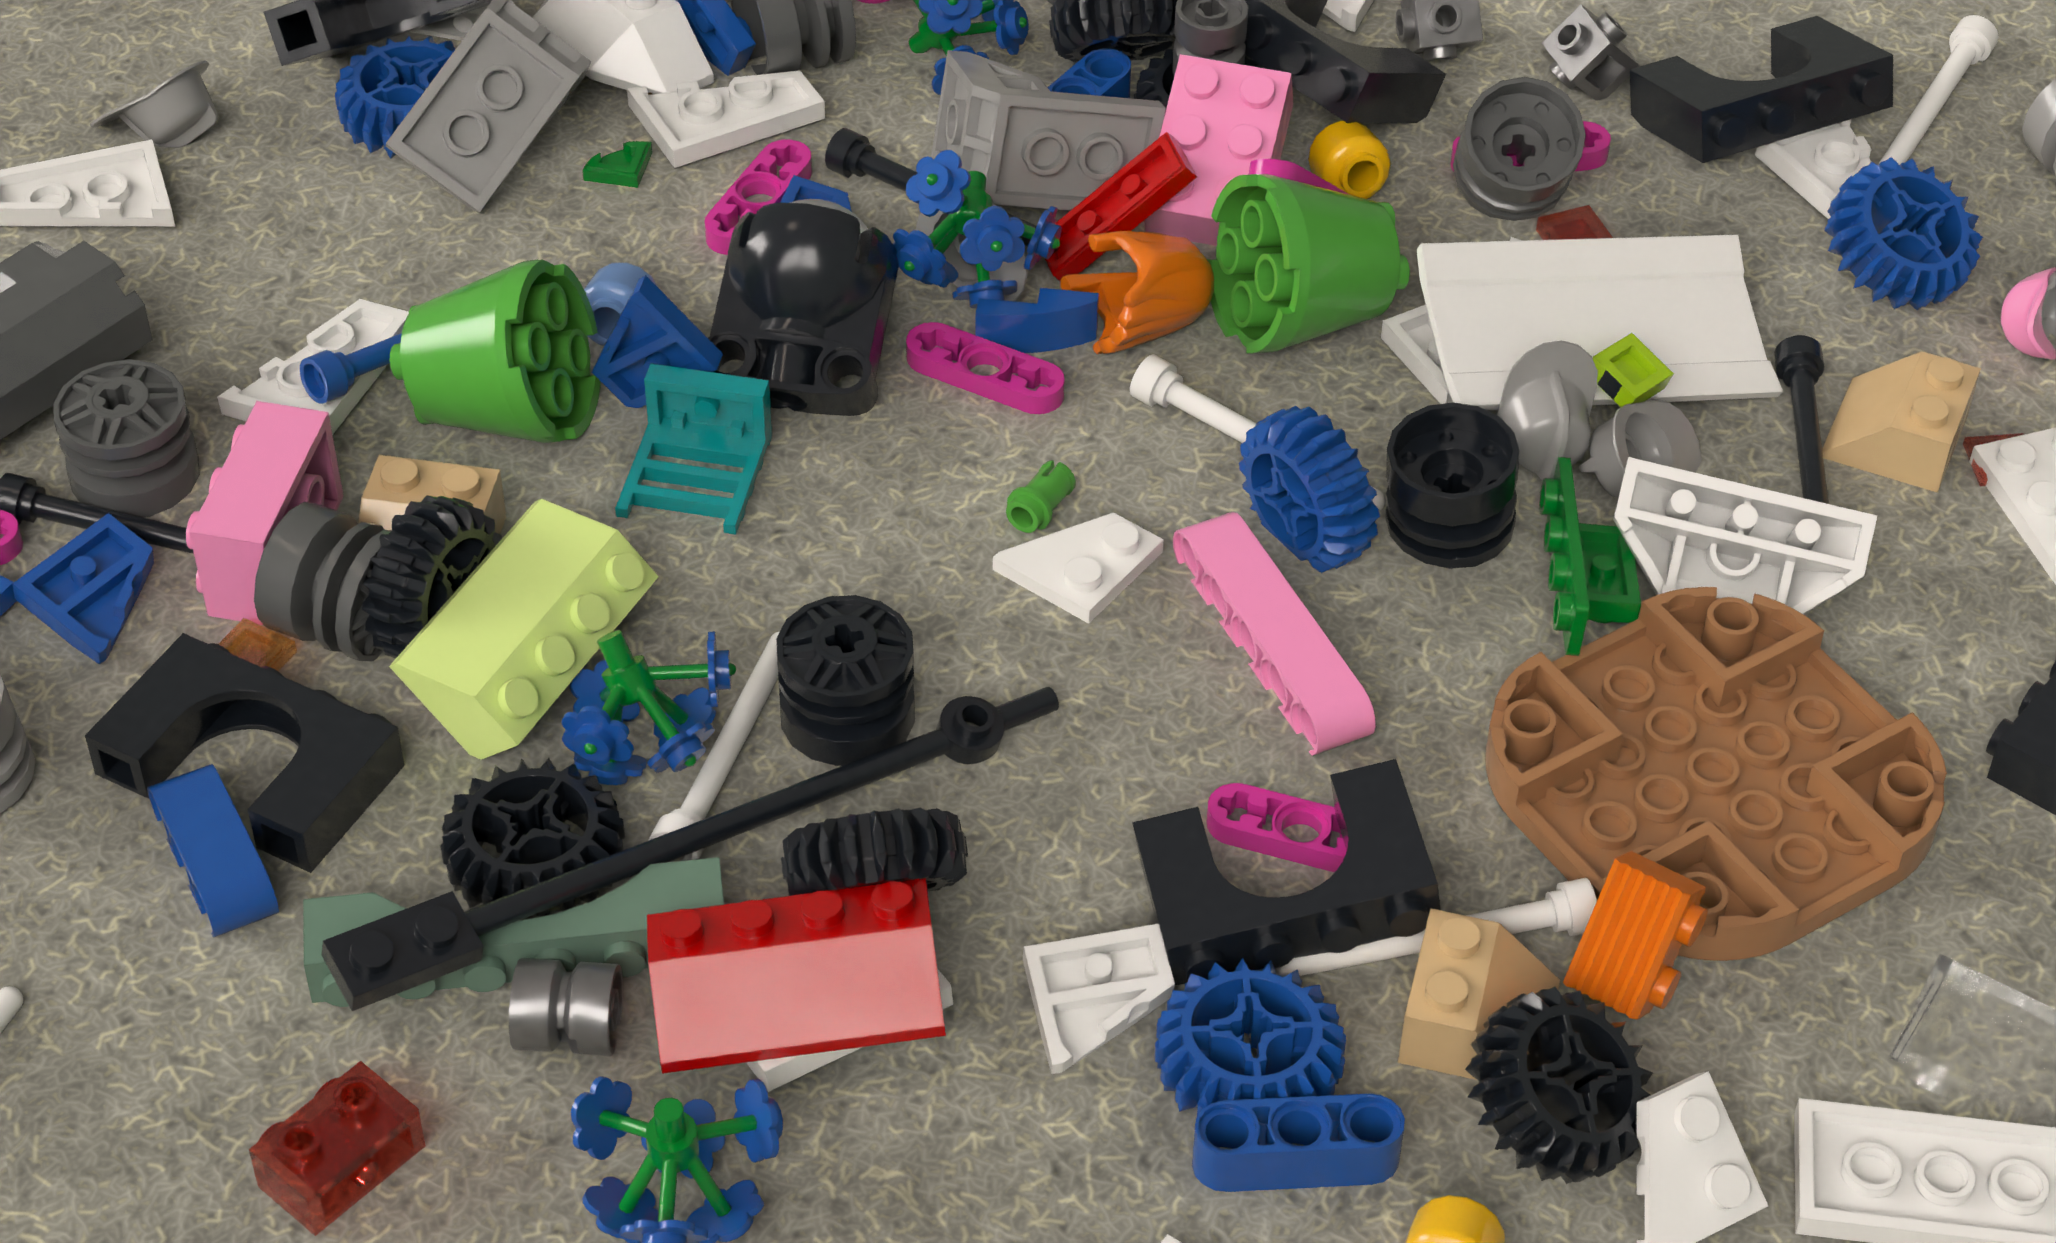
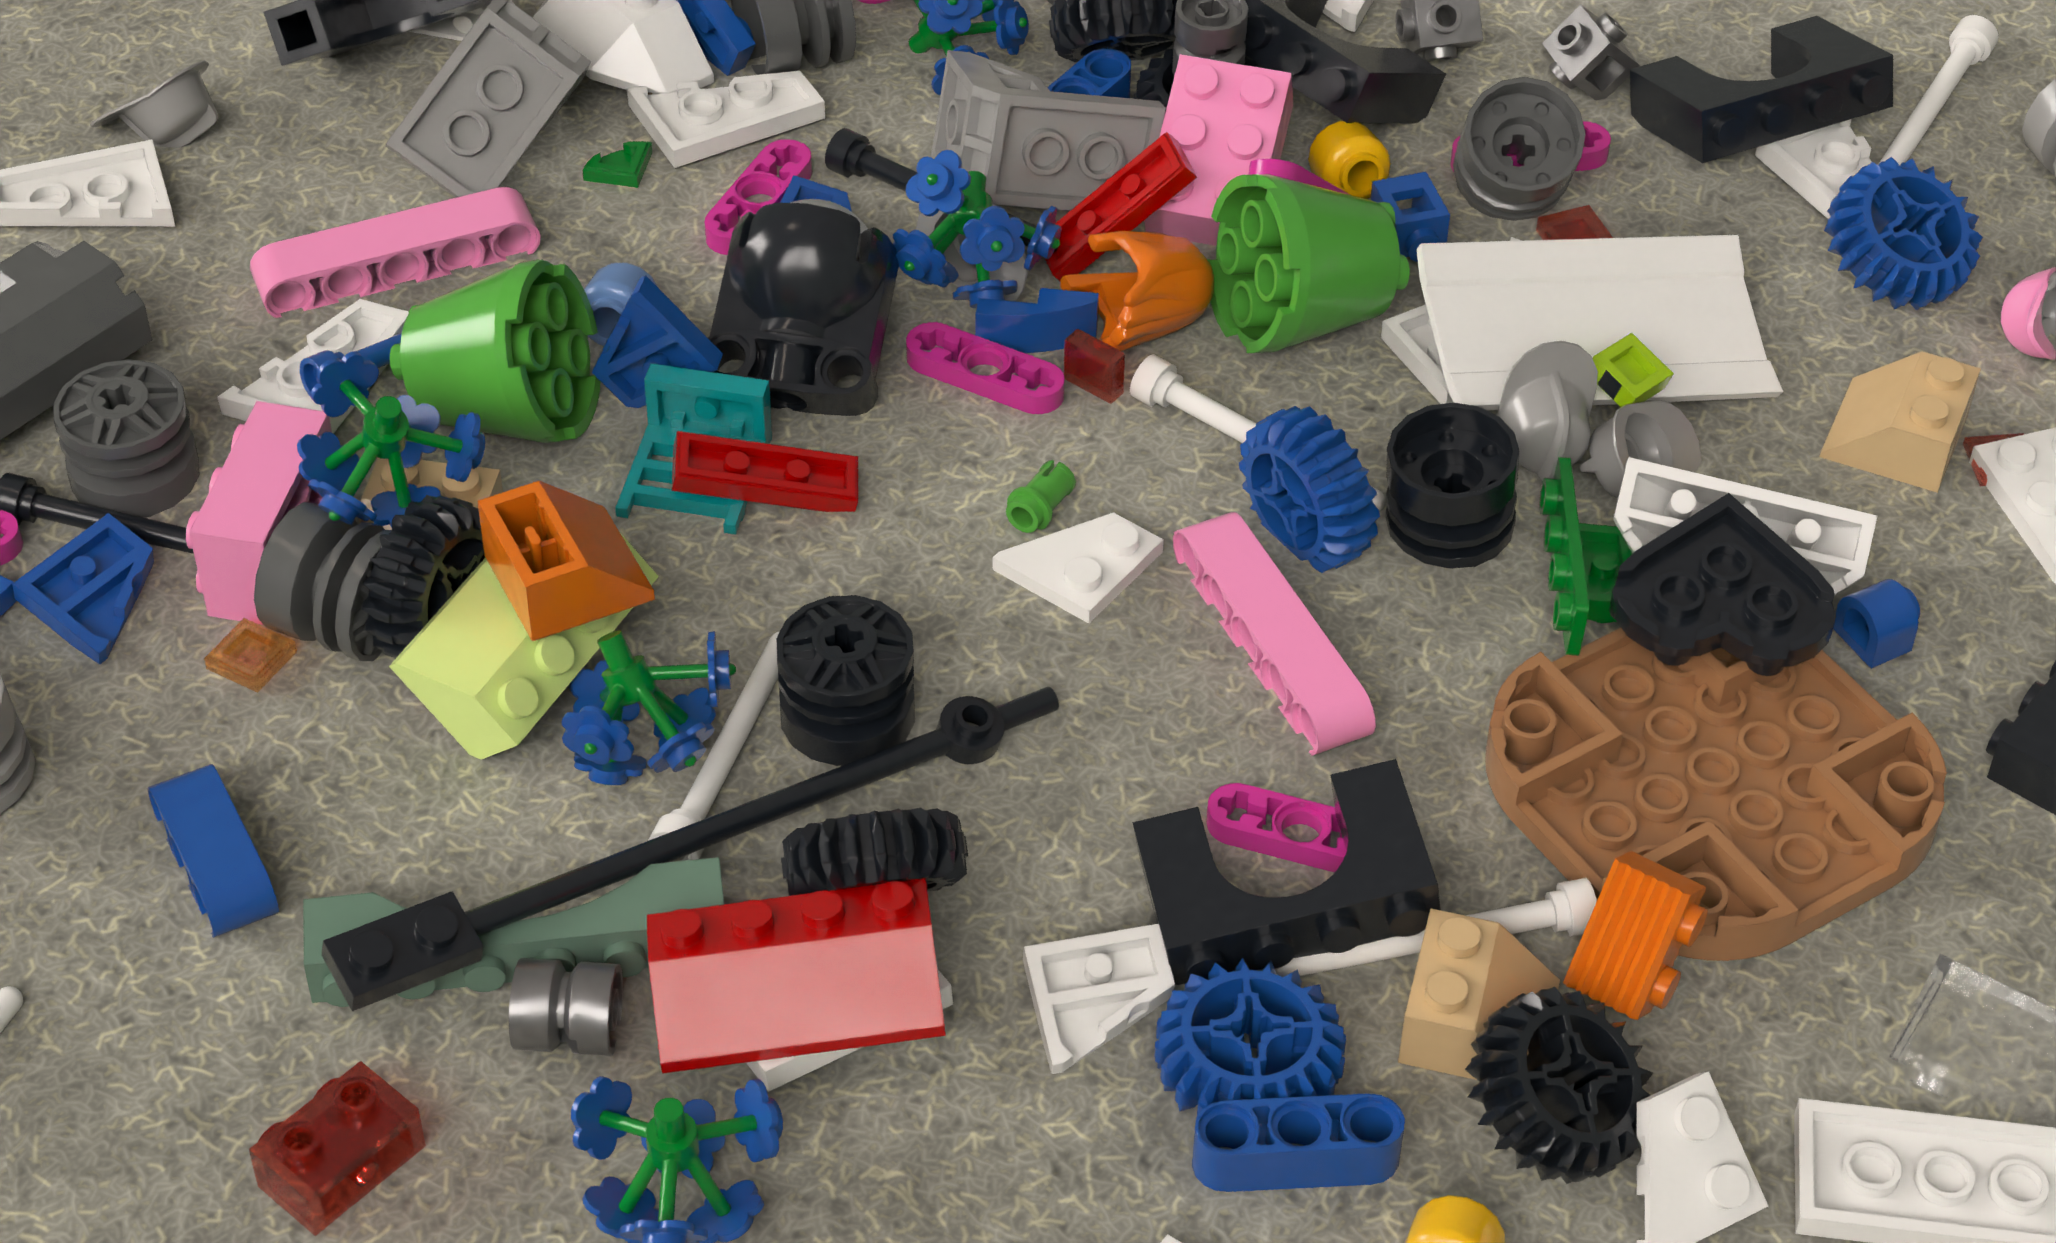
black arch [85,633,405,873] -> none
blue gear [335,35,455,159] -> none
black gear [440,758,625,917] -> none
black piece [1774,335,1829,504] -> none
none -> bright pink beam [250,187,541,318]
none -> blue plant [297,351,485,527]
none -> orange slope [477,481,655,642]
none -> red tile [672,431,858,512]
none -> clear red tile [1064,329,1125,404]
none -> blue brick [1371,172,1450,262]
none -> black plate [1609,493,1836,676]
none -> blue plate [1833,579,1920,669]

